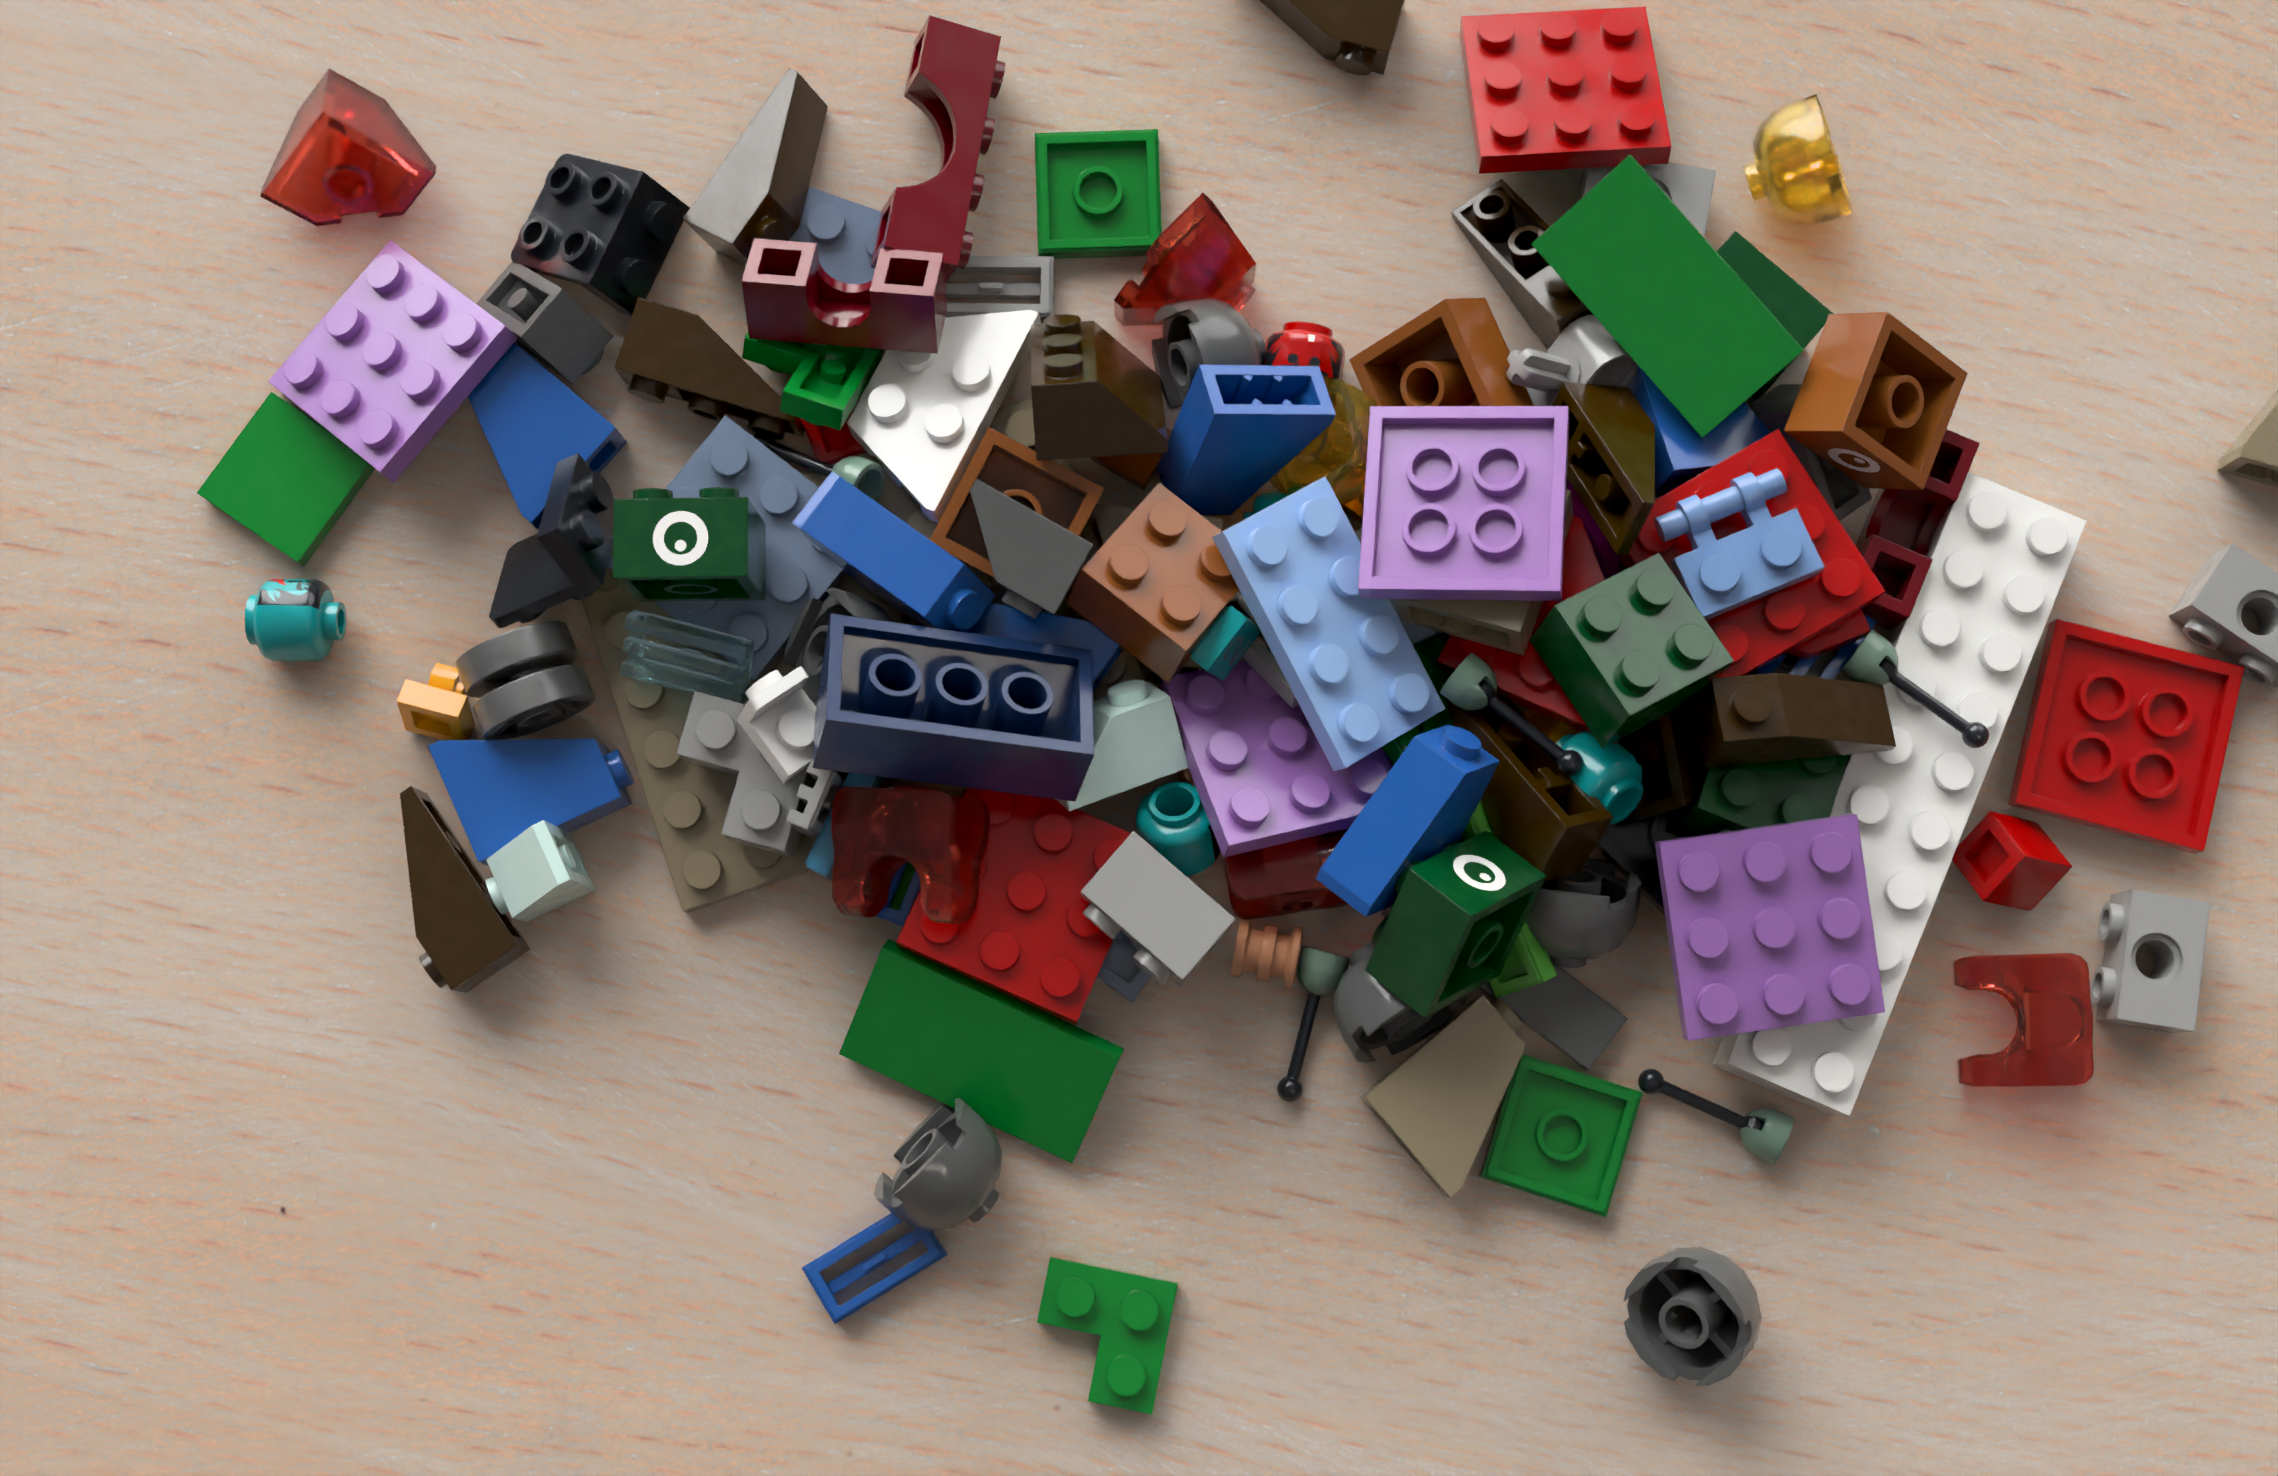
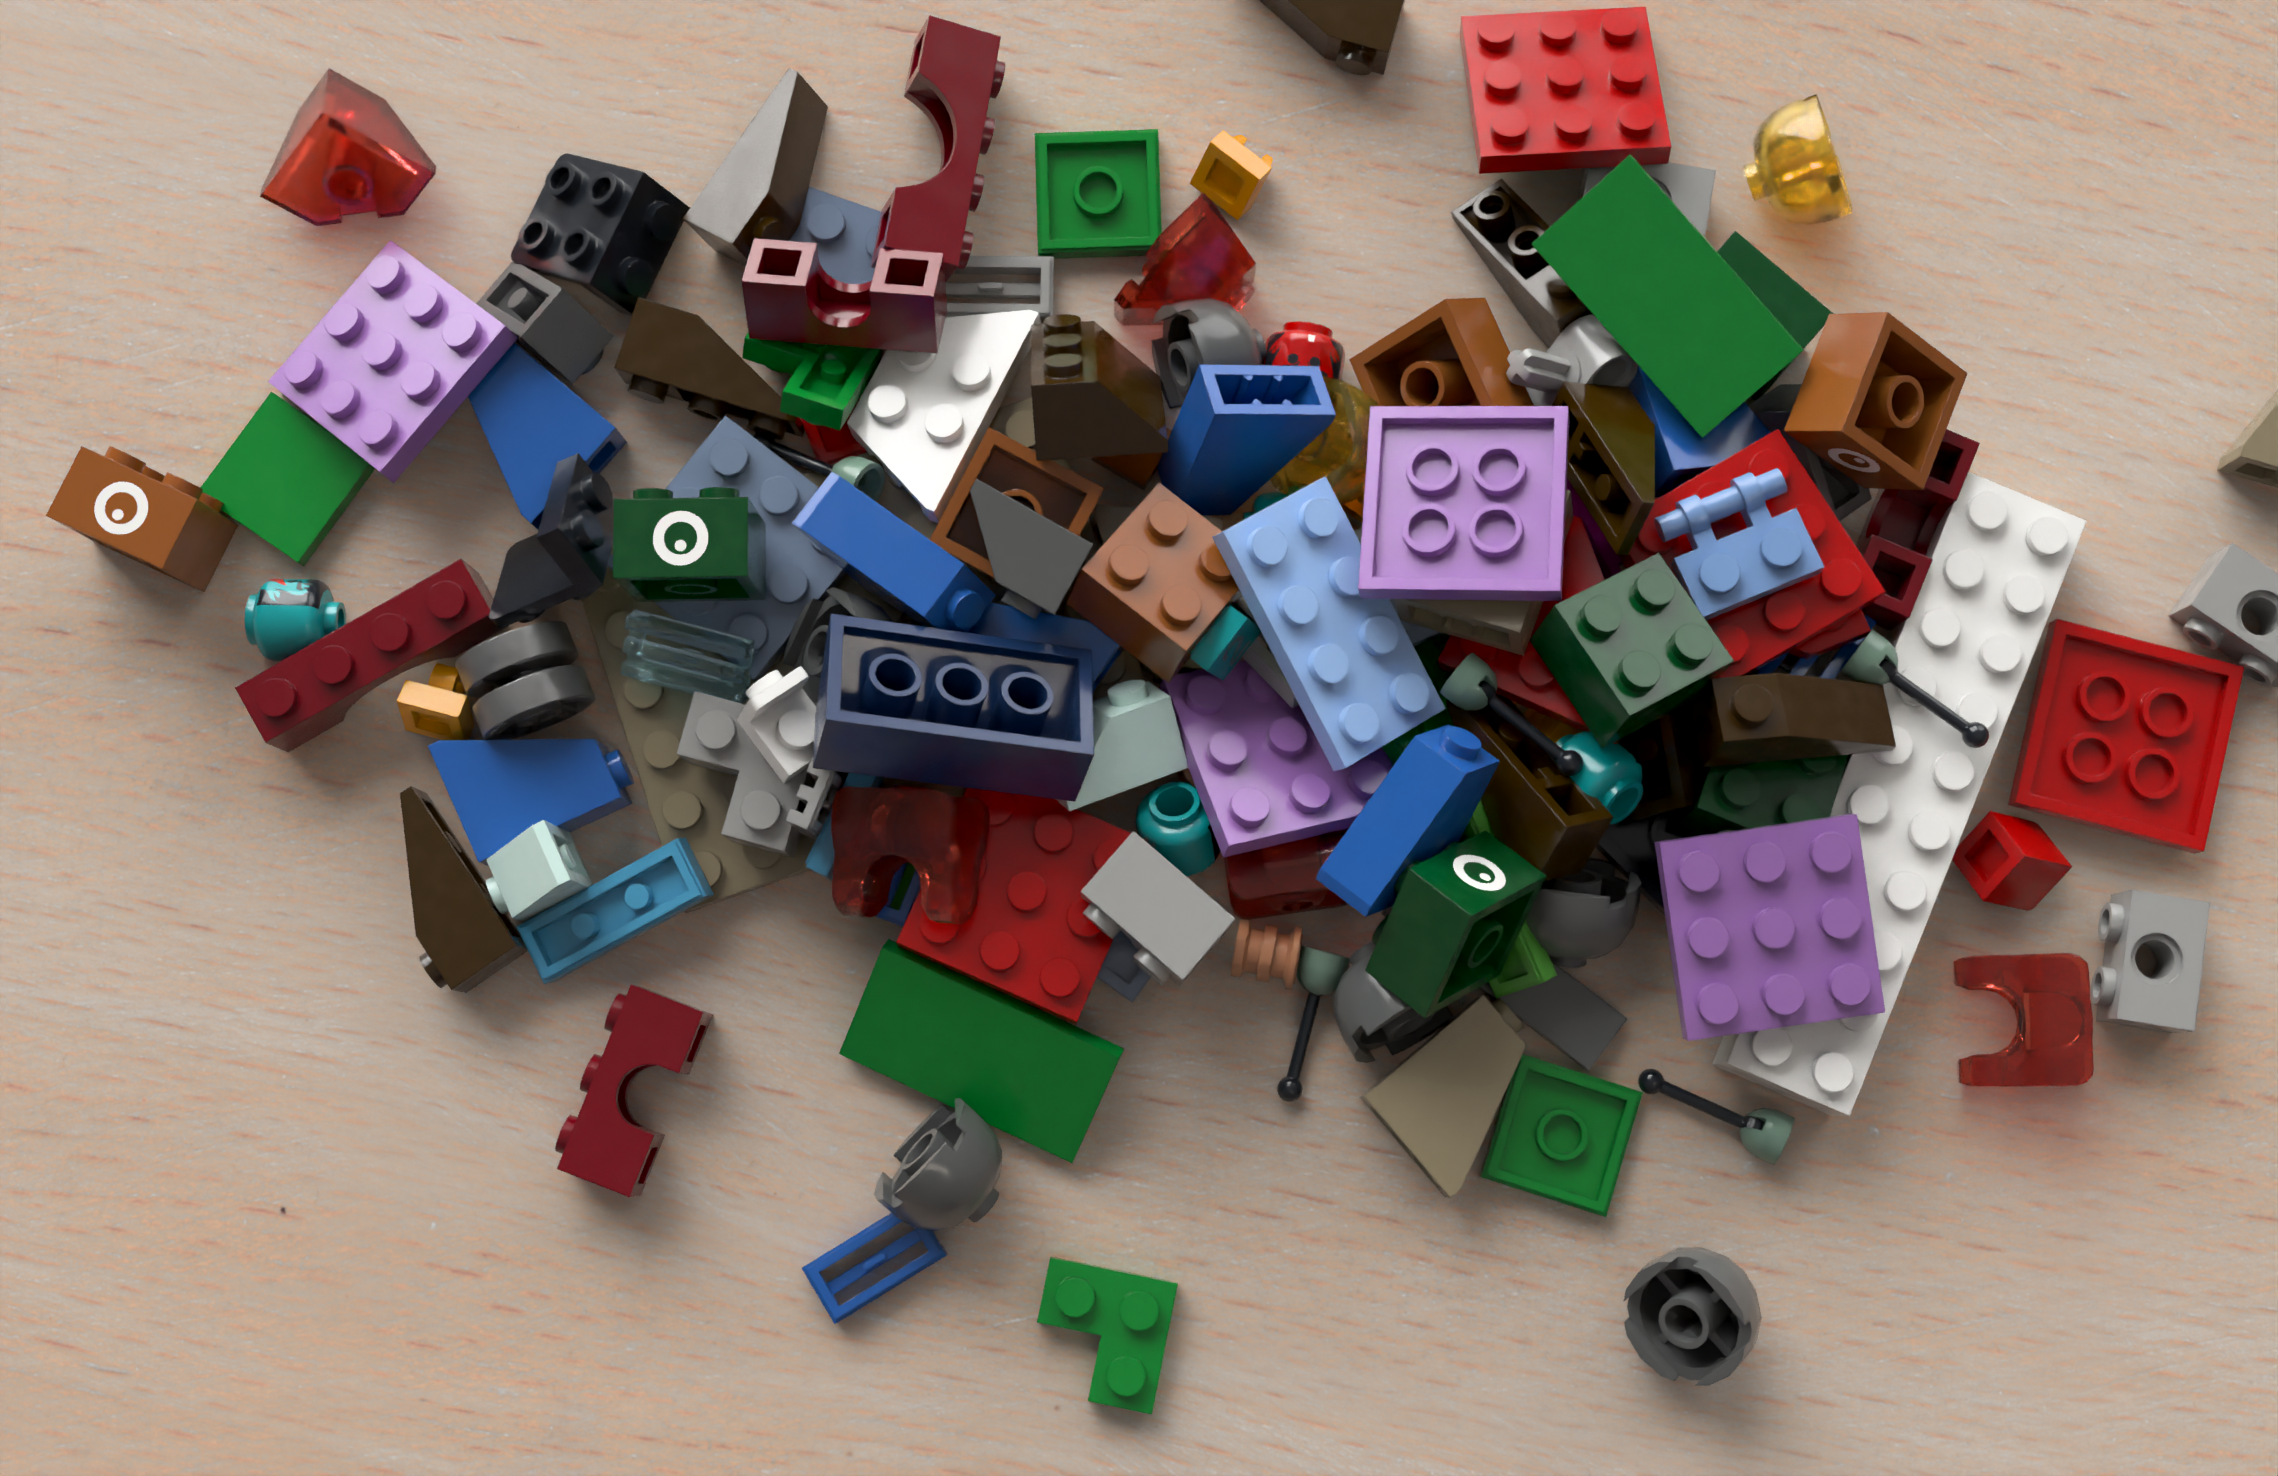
none -> dark orange brick [46,446,238,592]
none -> dark red arch [235,559,508,752]
none -> dark azure tile [517,838,714,984]
none -> dark red arch [555,984,713,1197]
none -> light orange tile [1189,130,1273,221]

